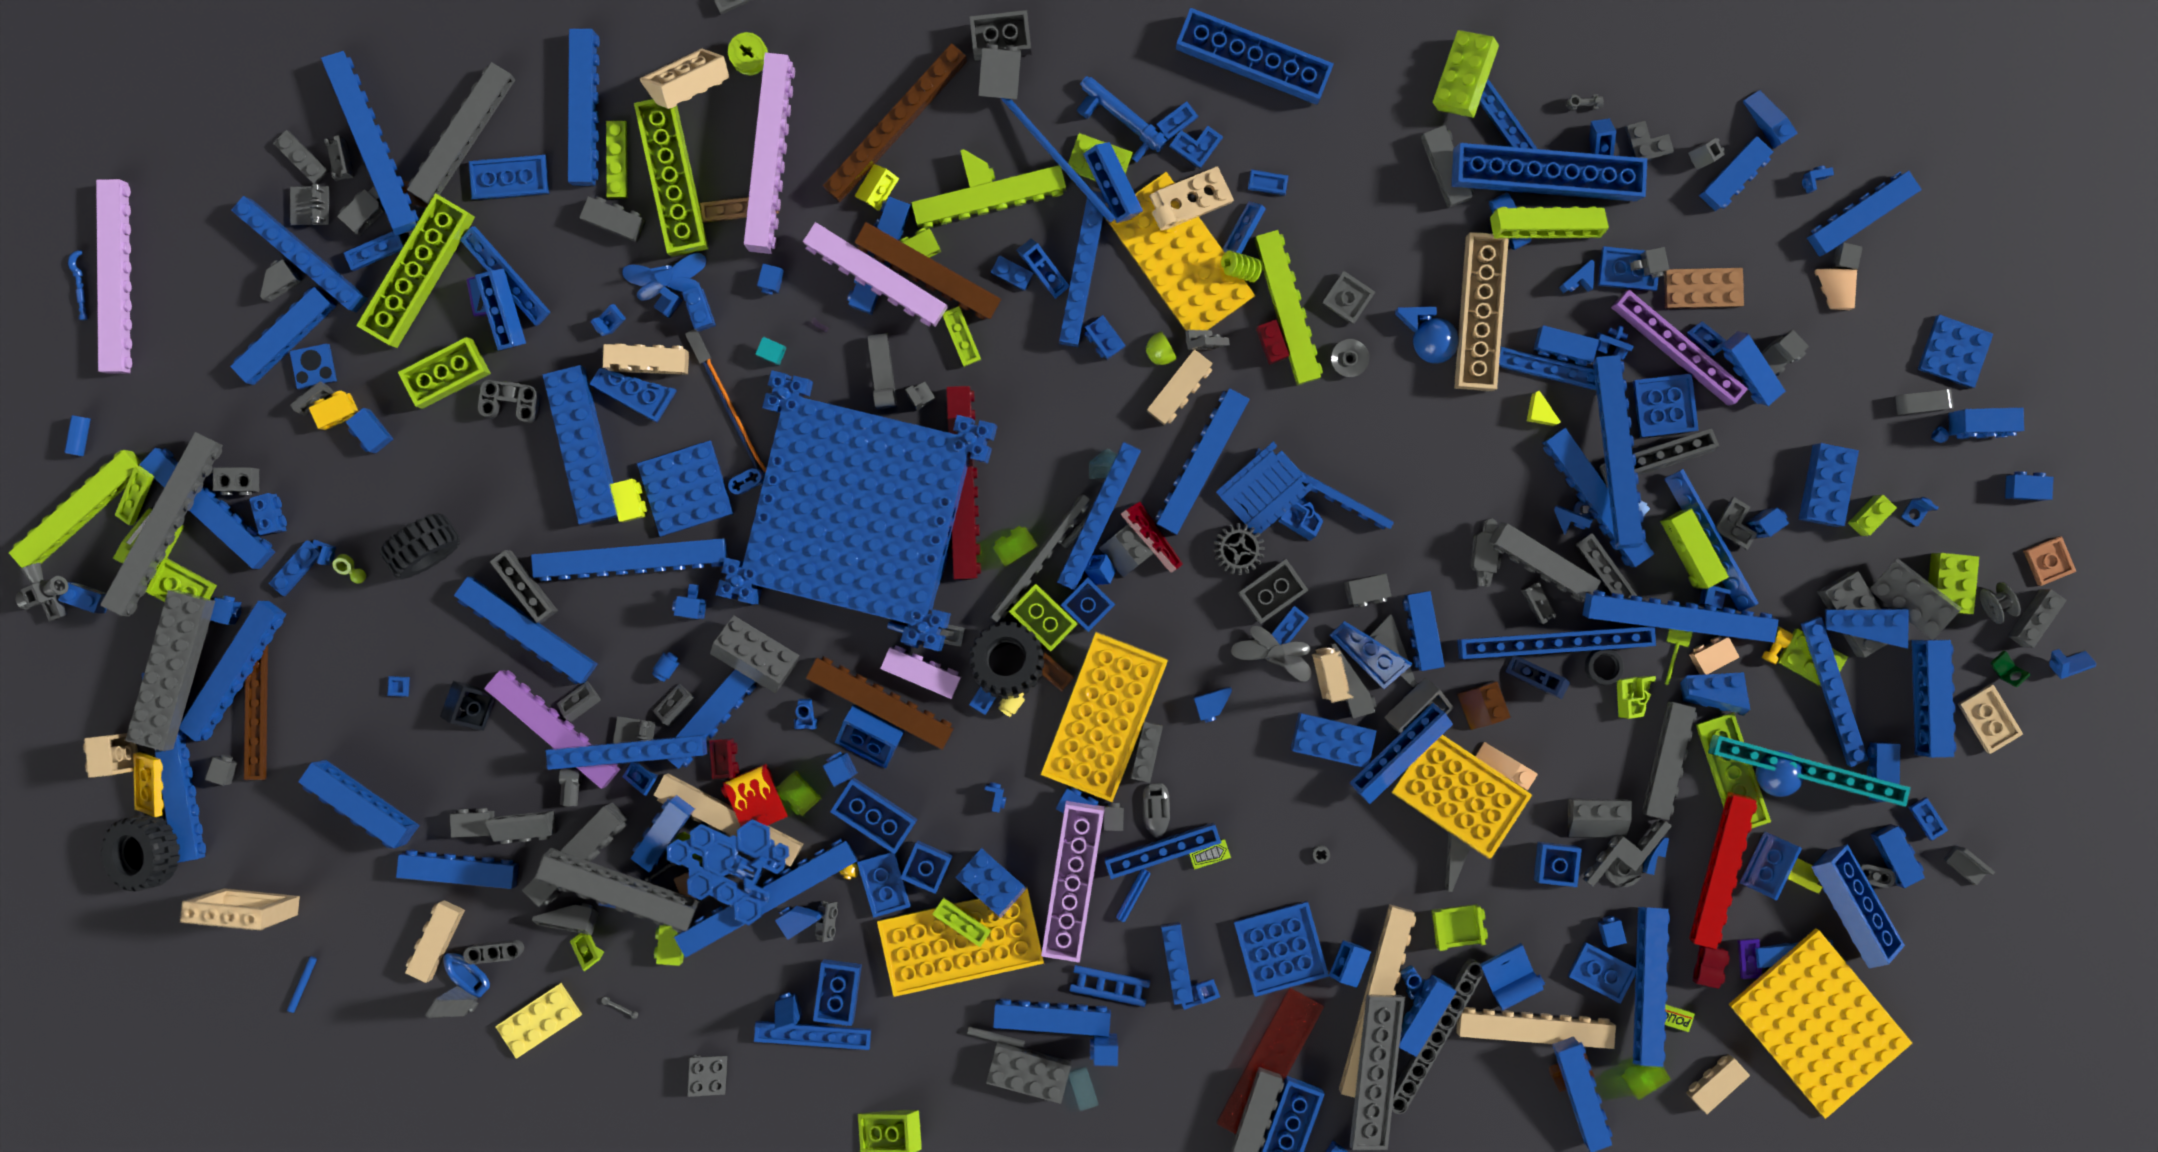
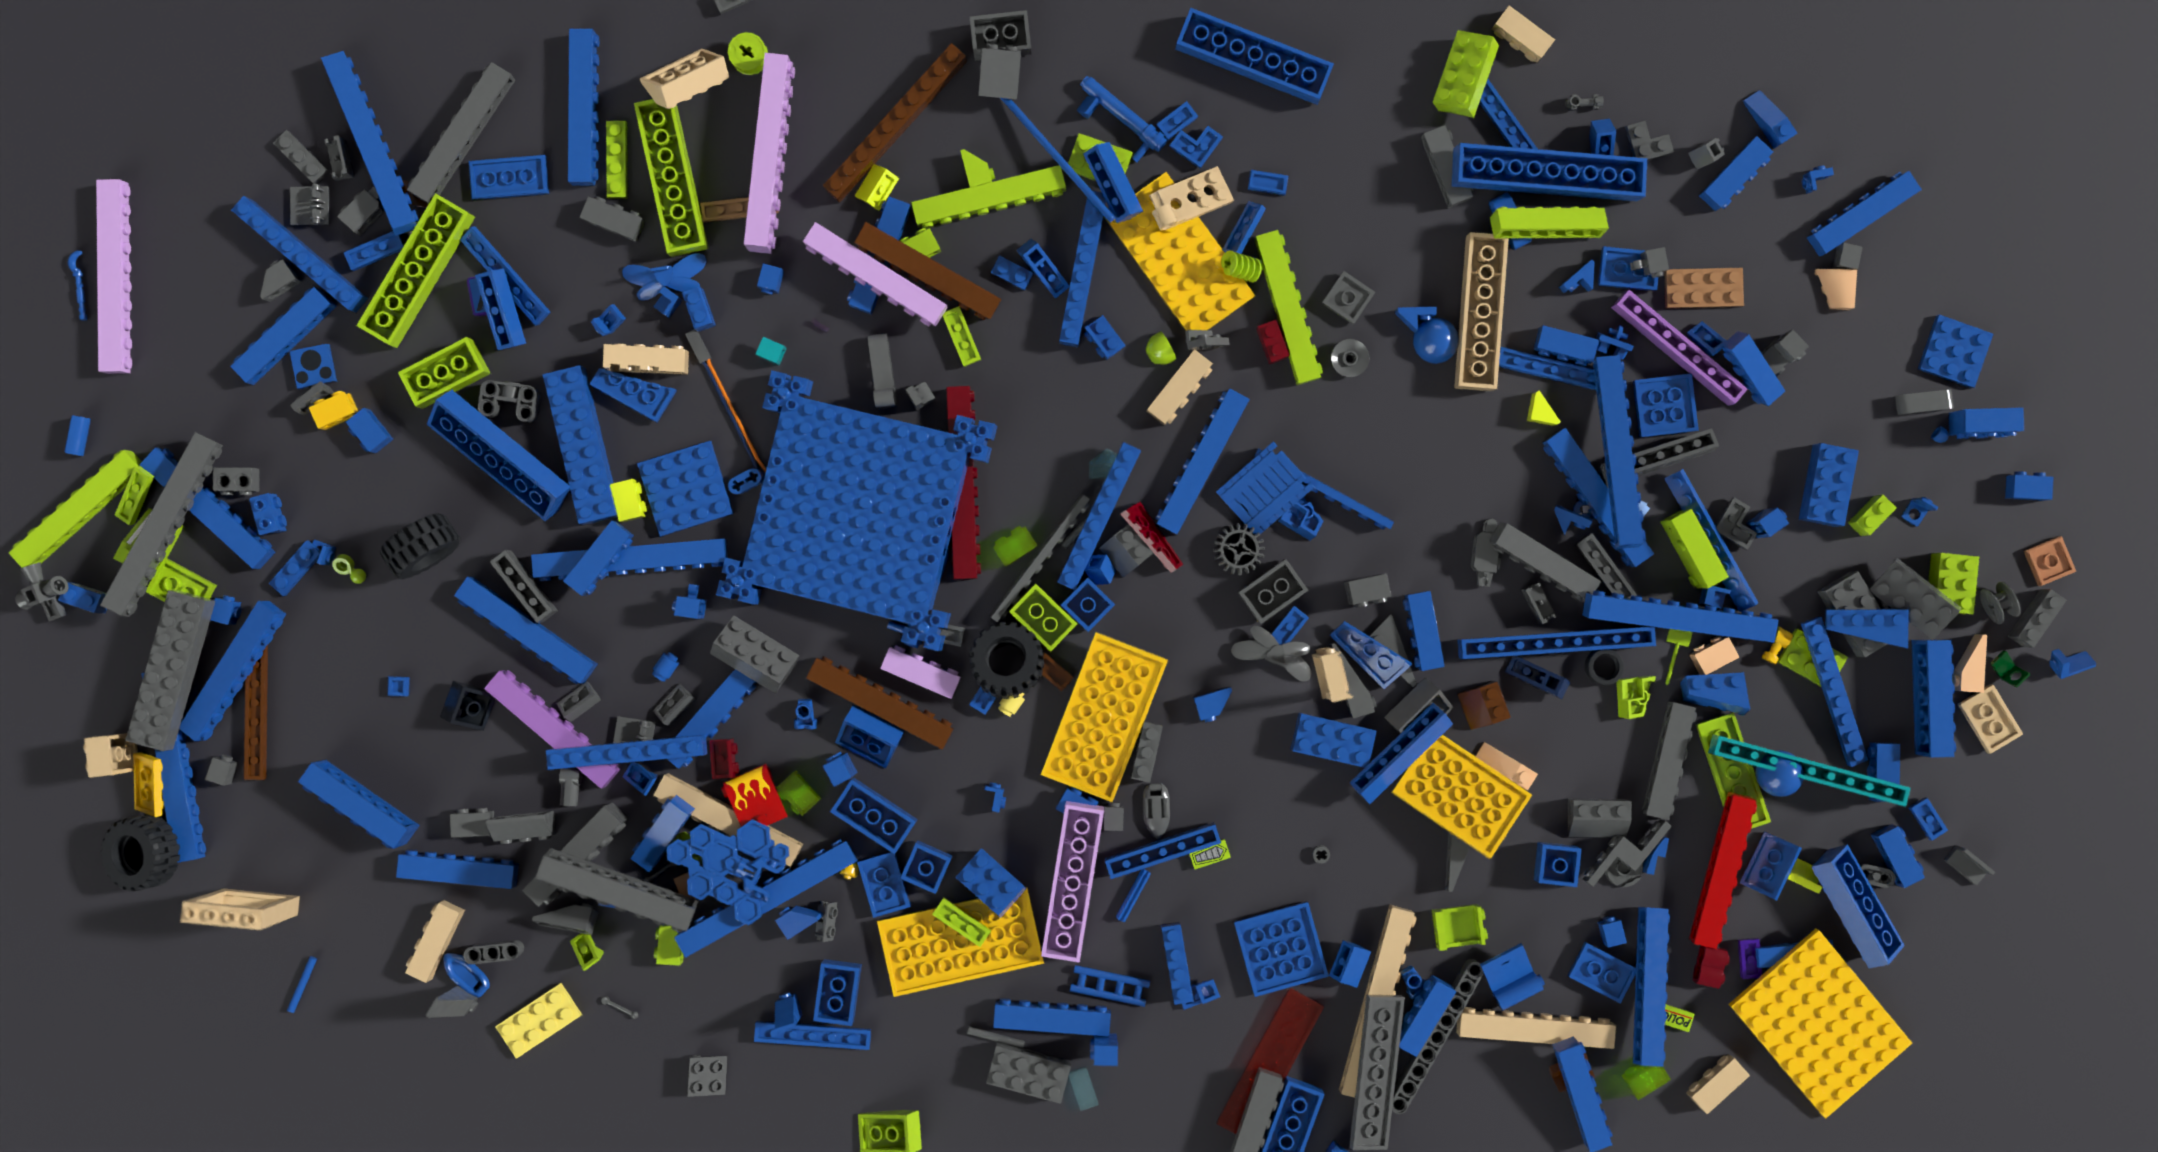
none -> blue brick [427,389,571,521]
none -> blue brick [563,520,634,596]
none -> tan brick [1492,5,1555,63]
none -> light nougat slope [1952,634,1987,693]

